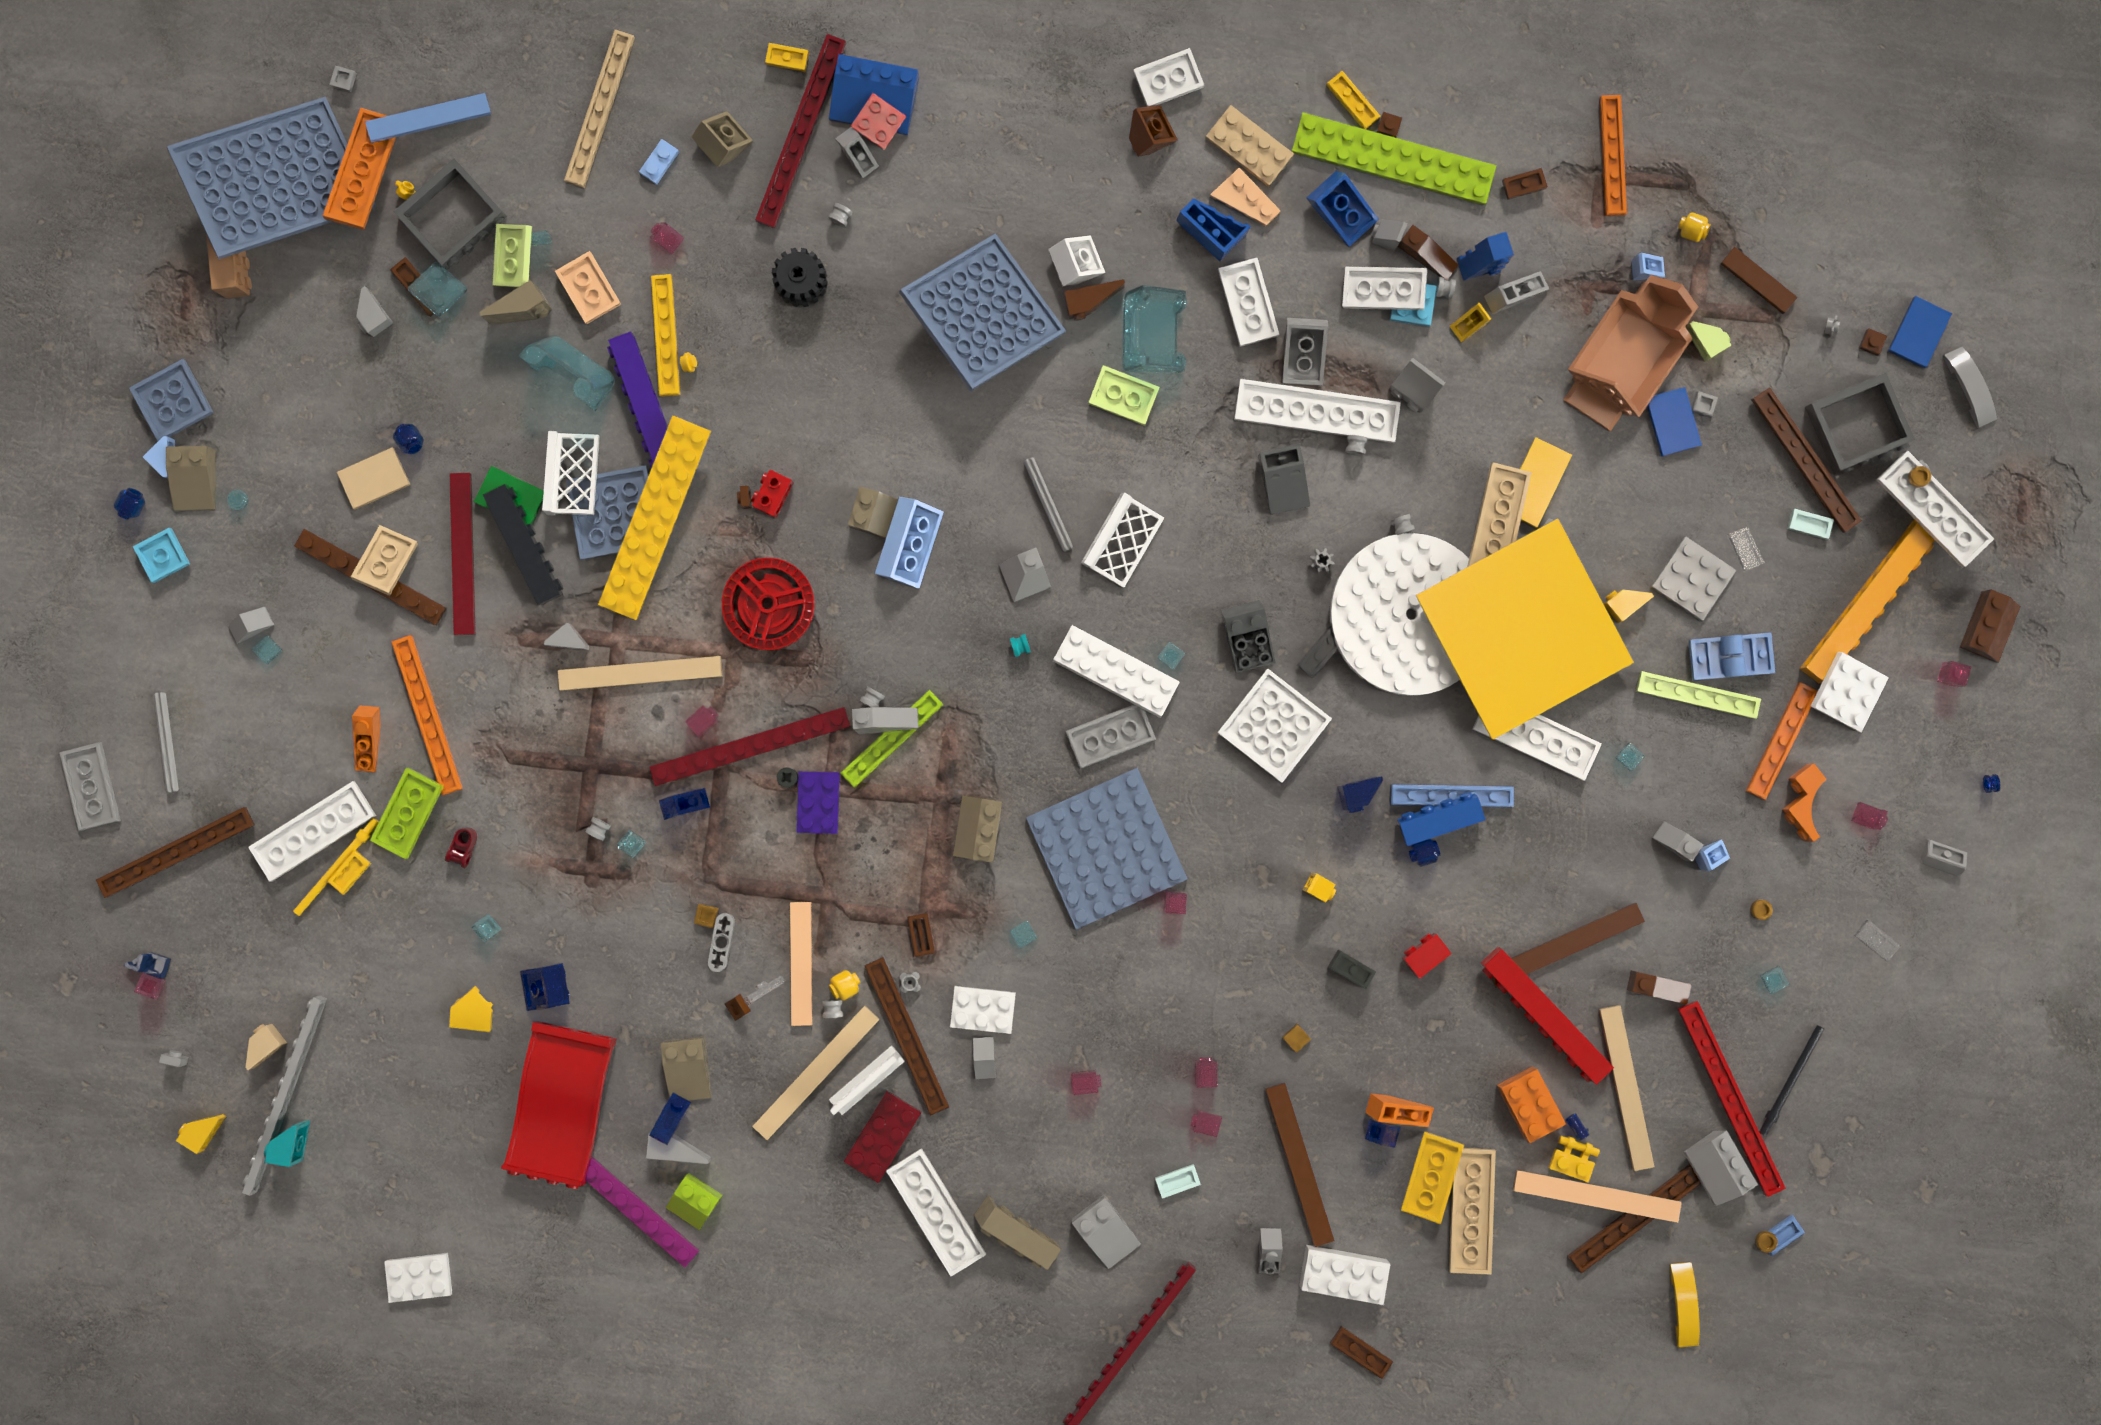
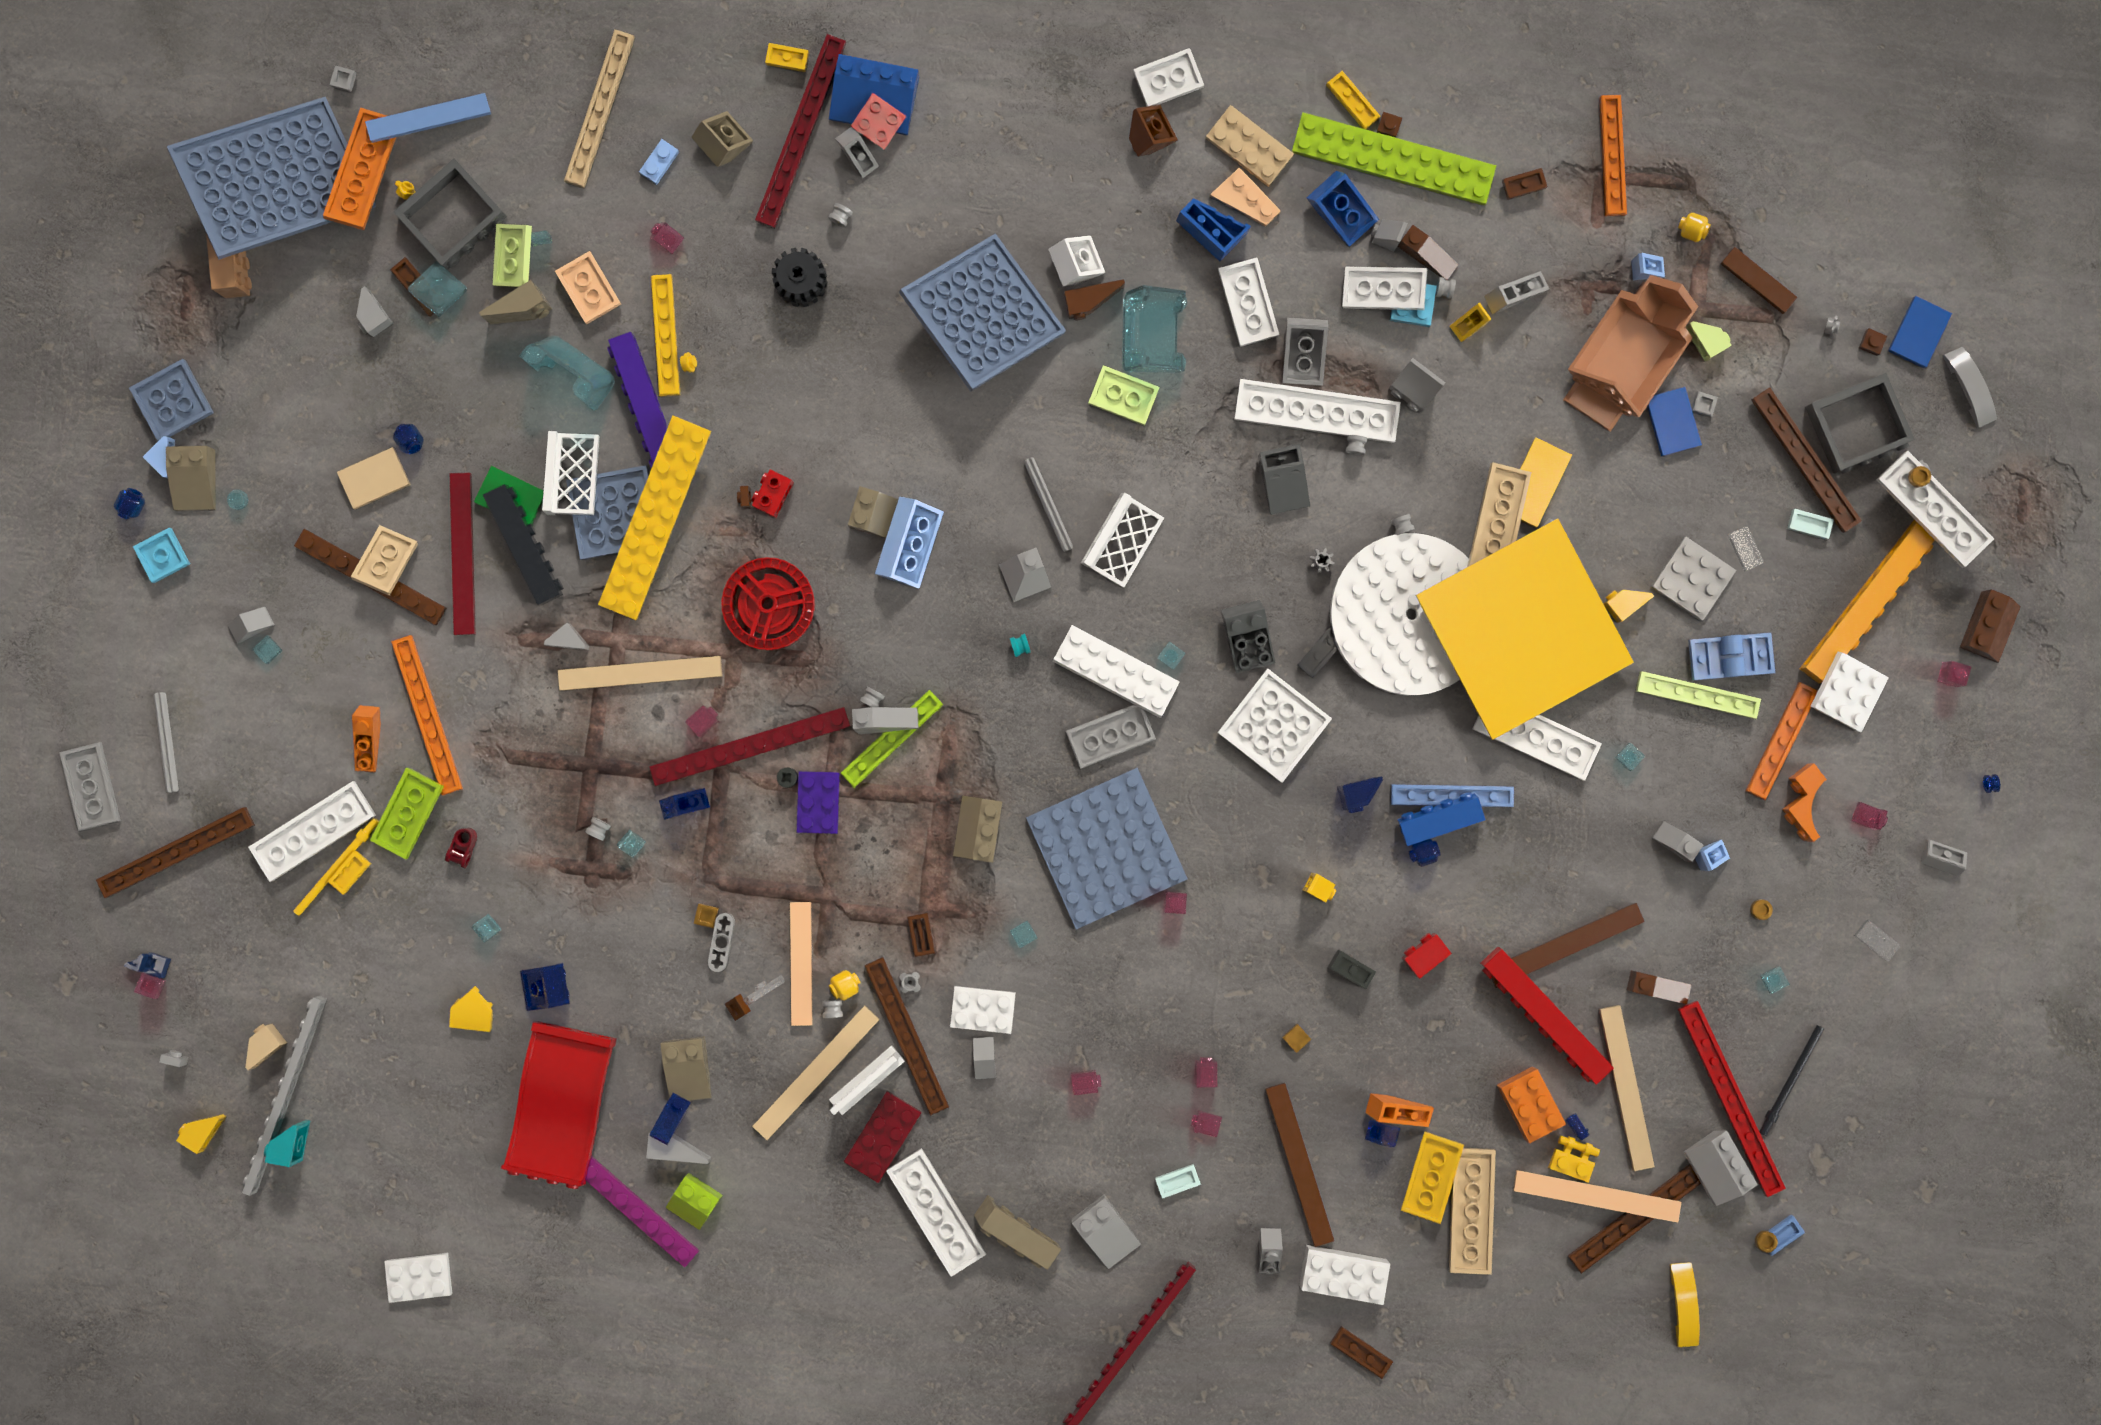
blue wedge [1456,231,1514,281] -> none

